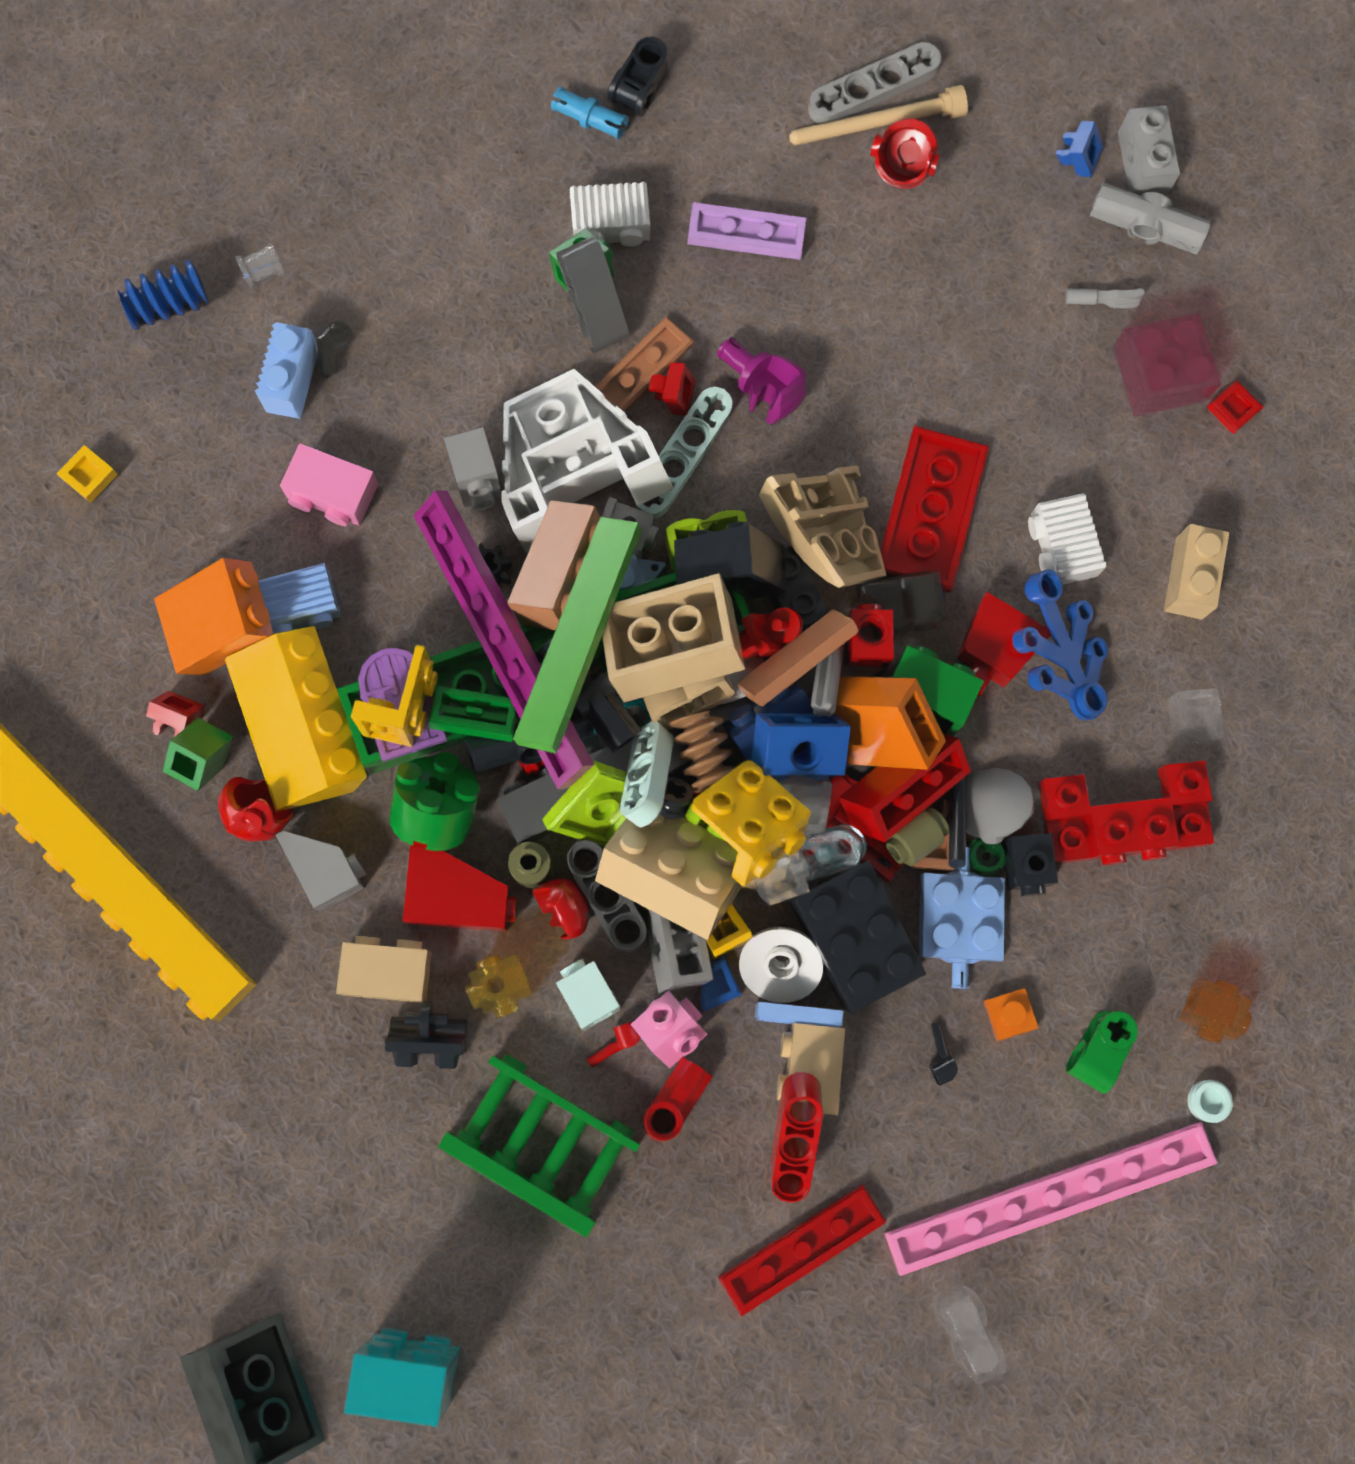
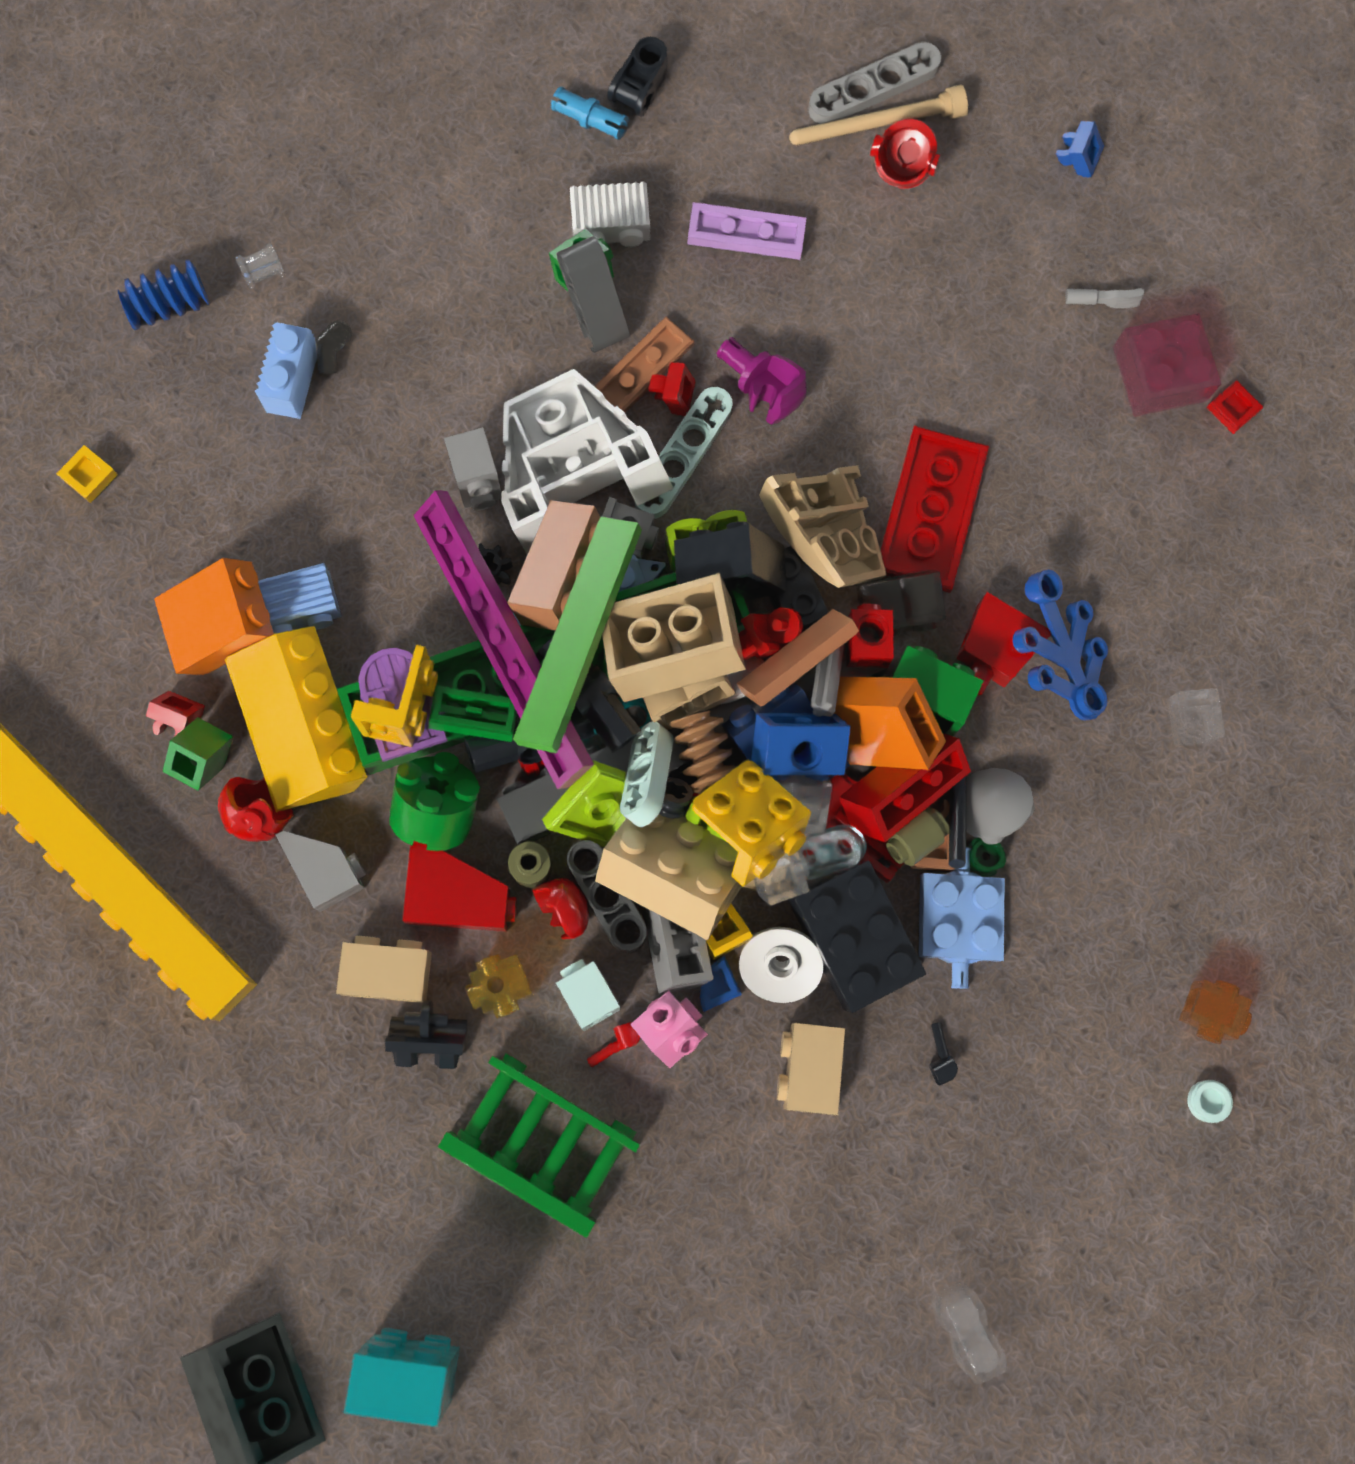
bright pink brick [280,443,379,526] -> none
red piece [642,1057,713,1141] -> none
red tile [718,1184,887,1317] -> none
light blue tile [754,1002,843,1028] -> none
red beam [771,1072,823,1203] -> none
bright pink tile [884,1122,1218,1276] -> none
orange plate [983,988,1039,1041] -> none
black brick [1002,833,1058,897] -> none
white brick [1028,493,1106,585] -> none
red bracket [1038,760,1214,866] -> none
green piece [1065,1011,1138,1094] -> none
light grey piece [1090,182,1211,255] -> none
light grey brick [1118,105,1180,196] -> none
tan brick [1164,524,1229,620] -> none

